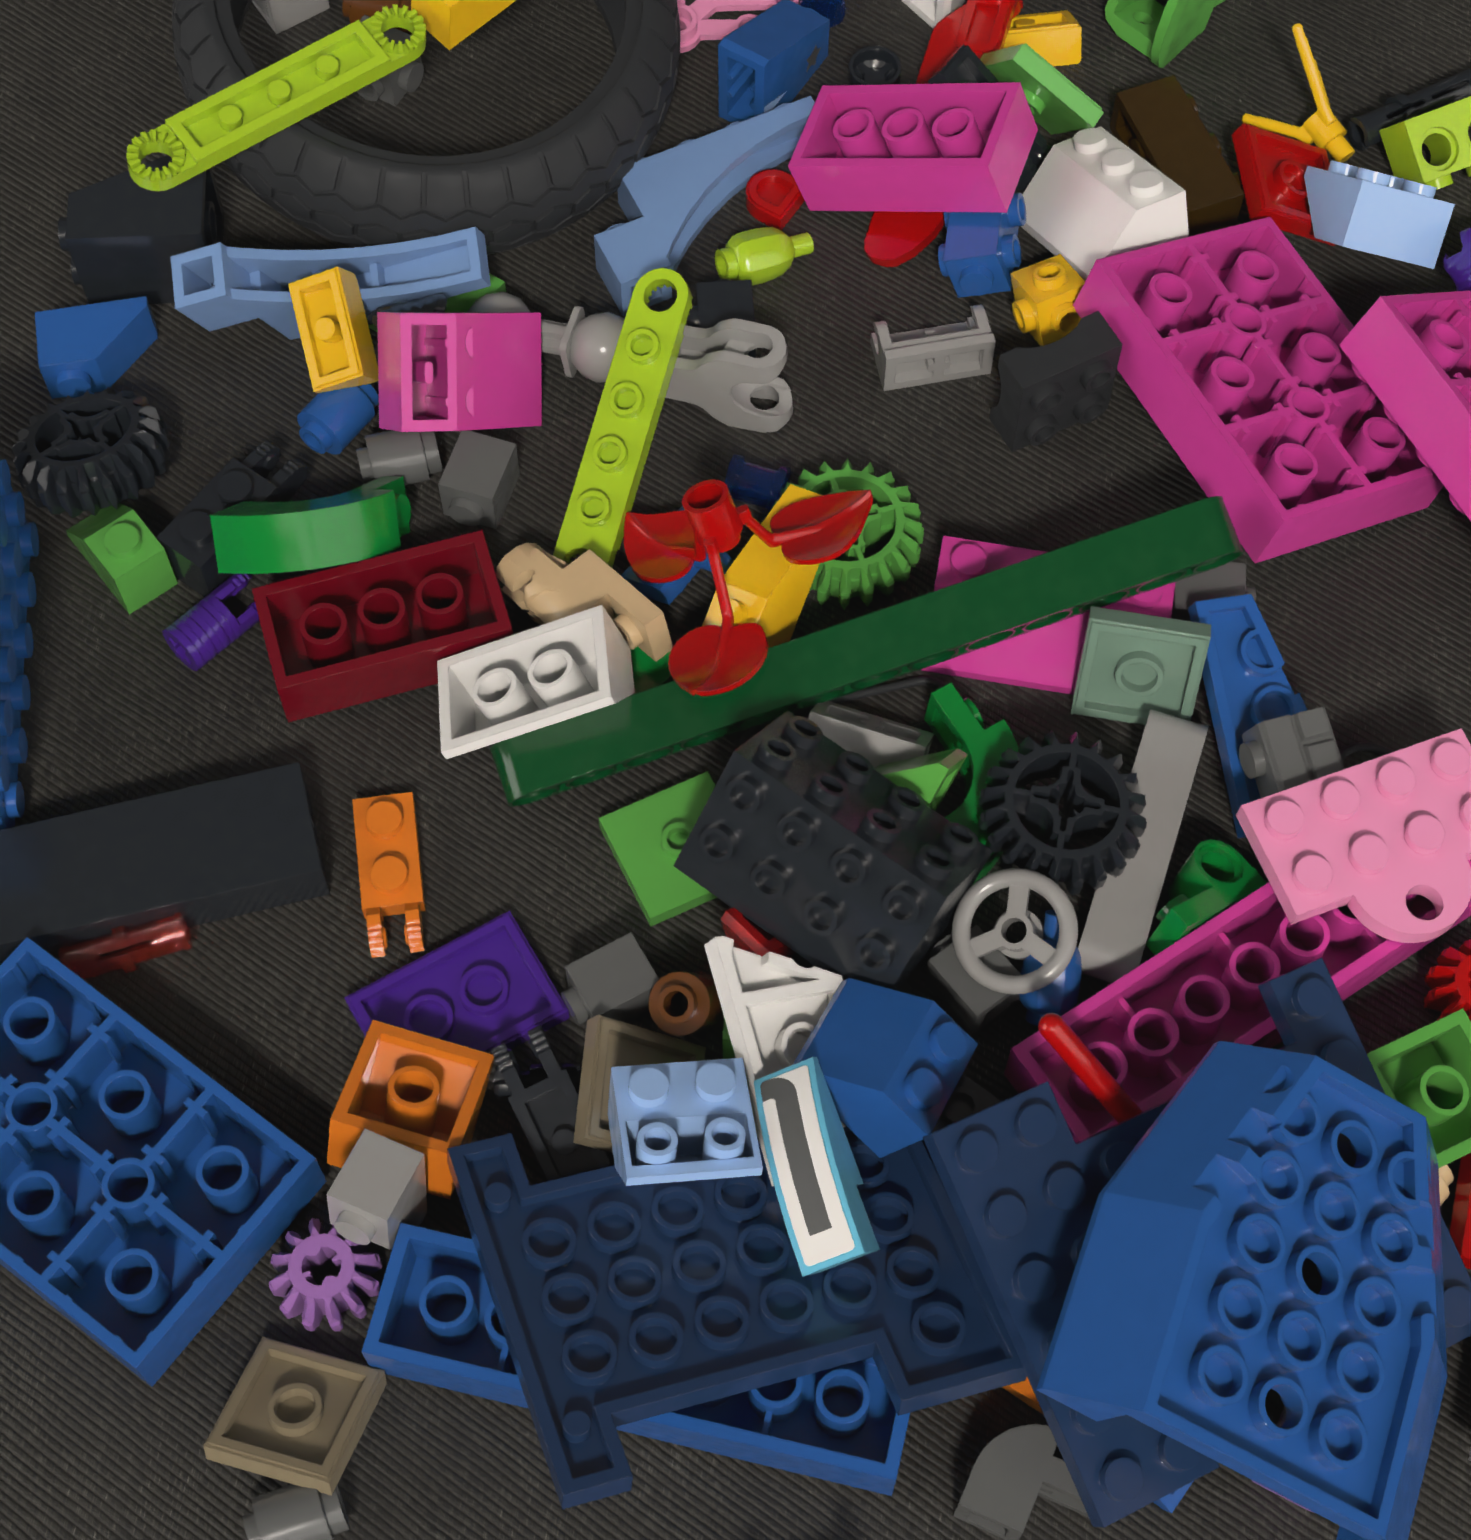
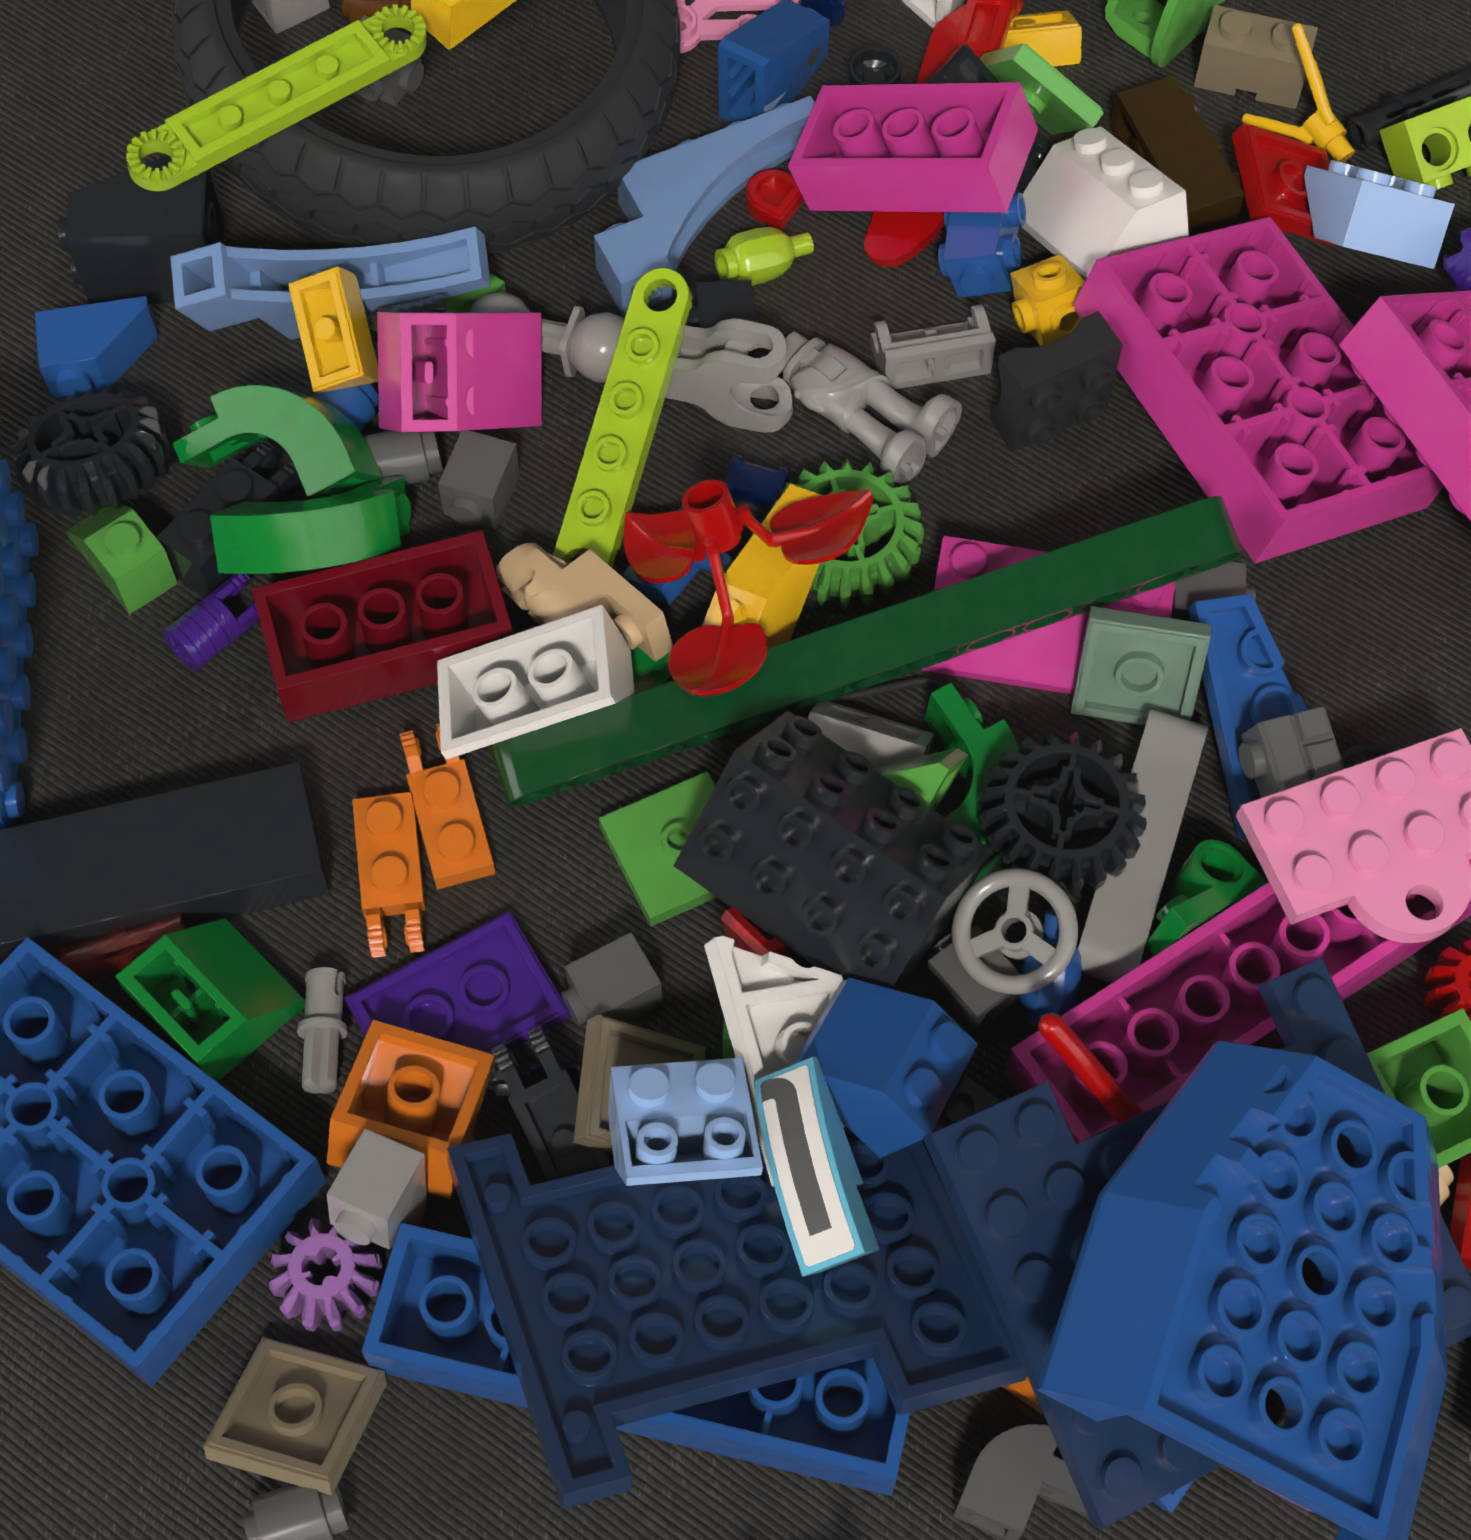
reddish brown brick [649,971,723,1036] -> none
none -> green slope [115,918,305,1082]
none -> green arch [173,385,382,499]
none -> light grey axle [297,967,348,1094]
none -> orange hinge [400,723,496,890]
none -> light grey piece [781,331,962,484]
none -> dark tan brick [1194,5,1318,109]

